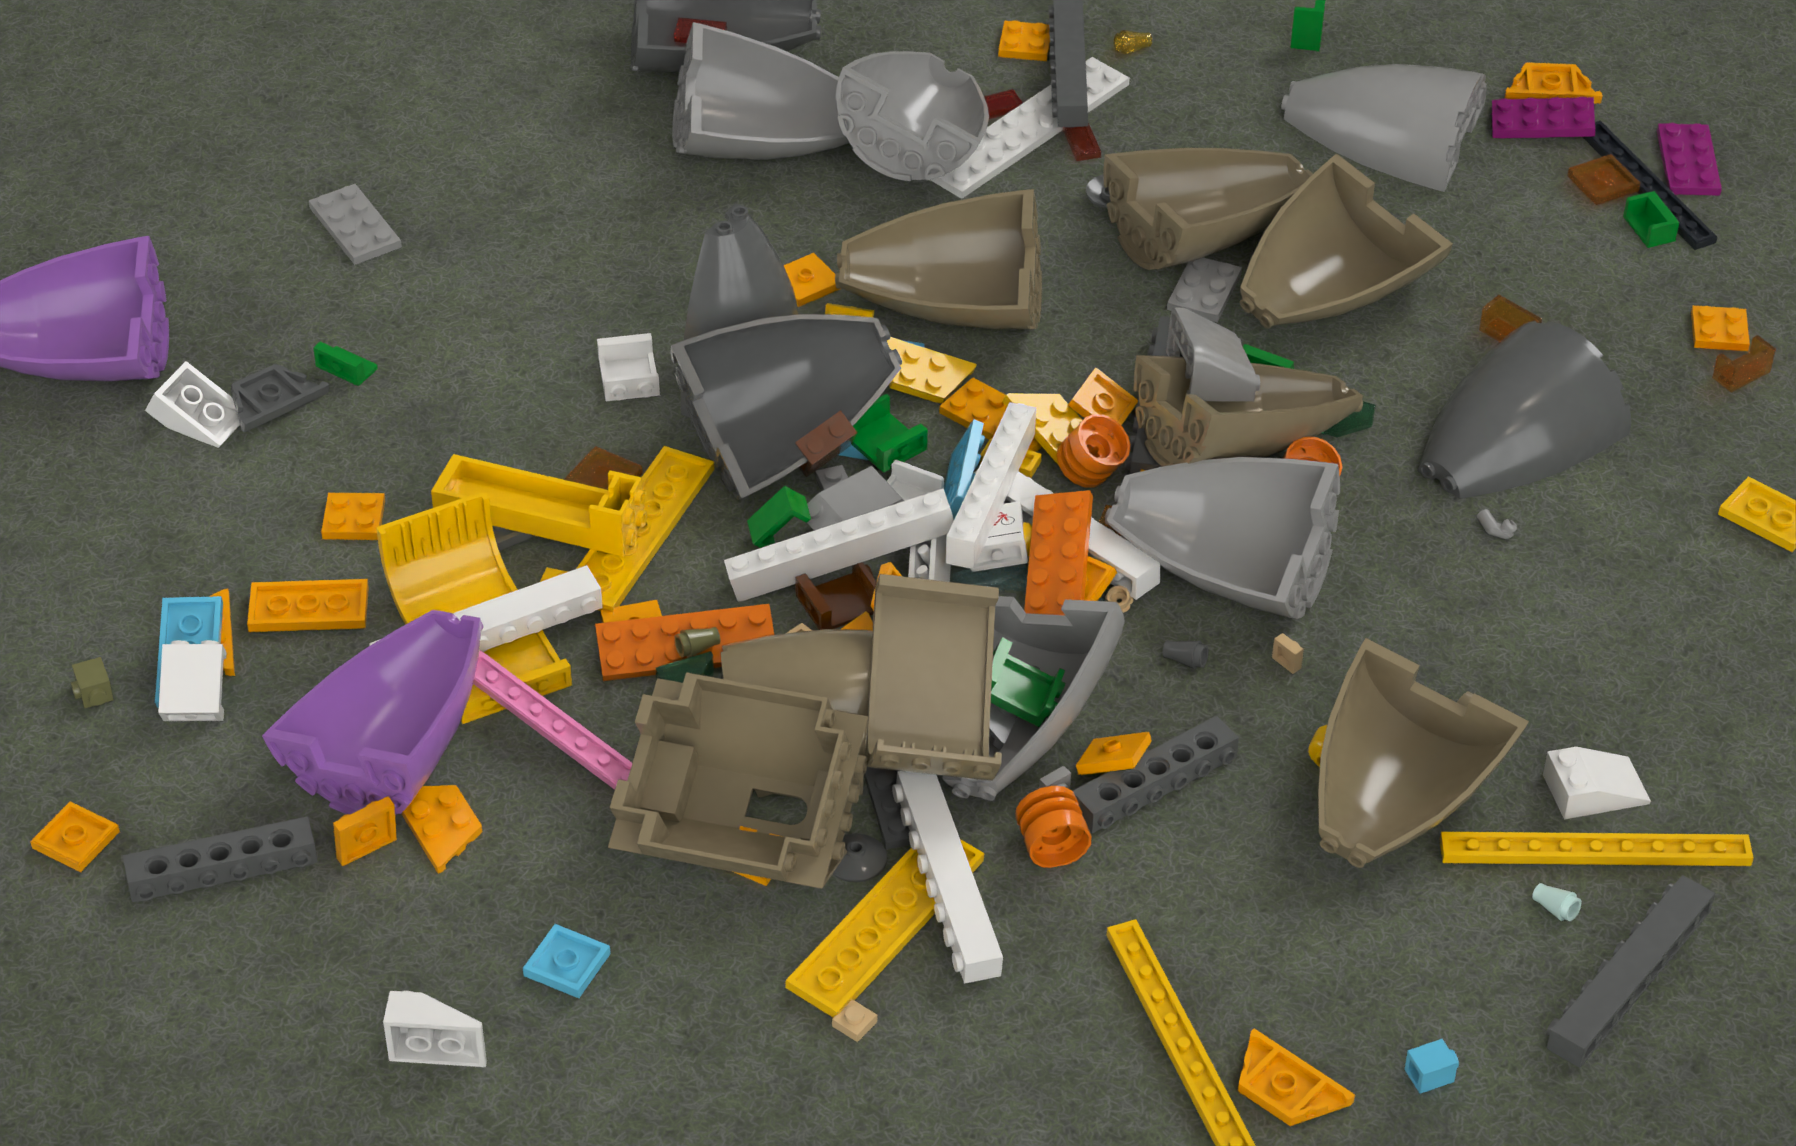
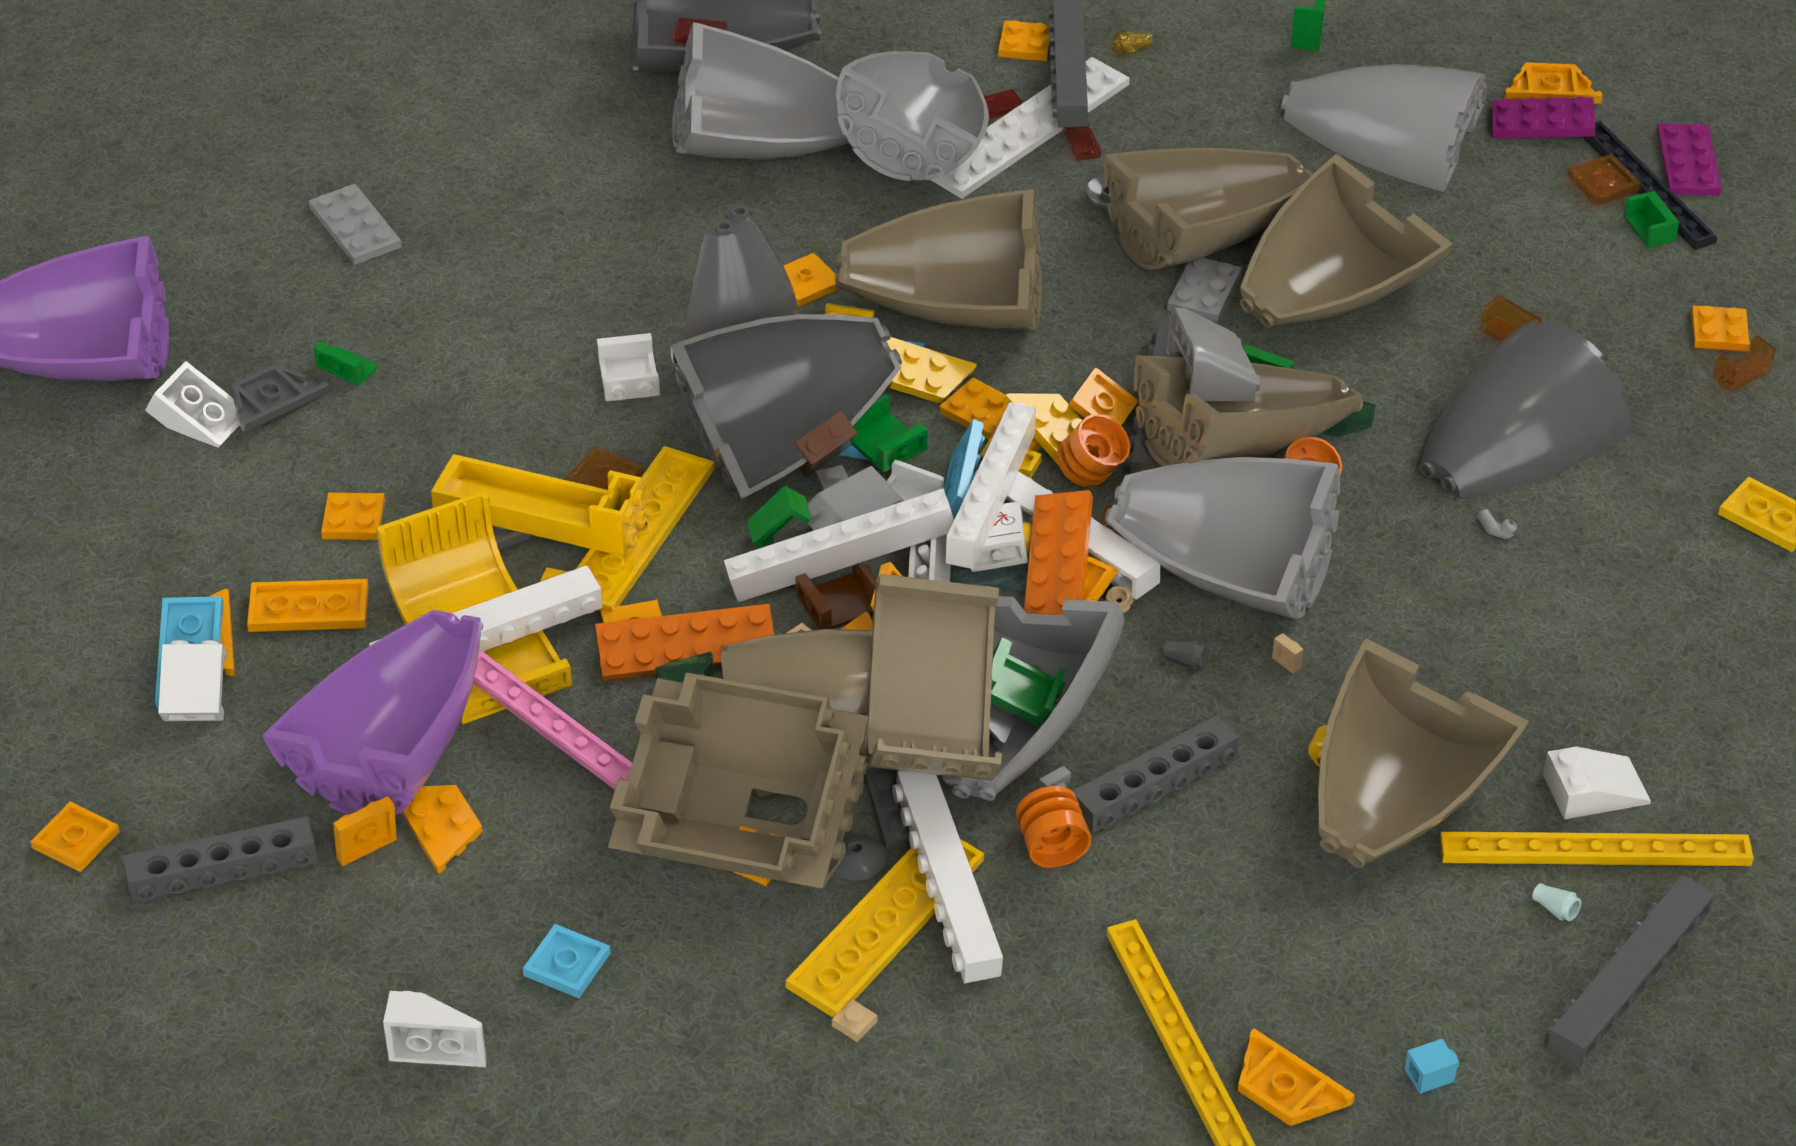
olive brick [70,657,114,708] -> none
olive cone [674,627,720,658] -> none
light orange plate [1076,732,1152,775] -> none

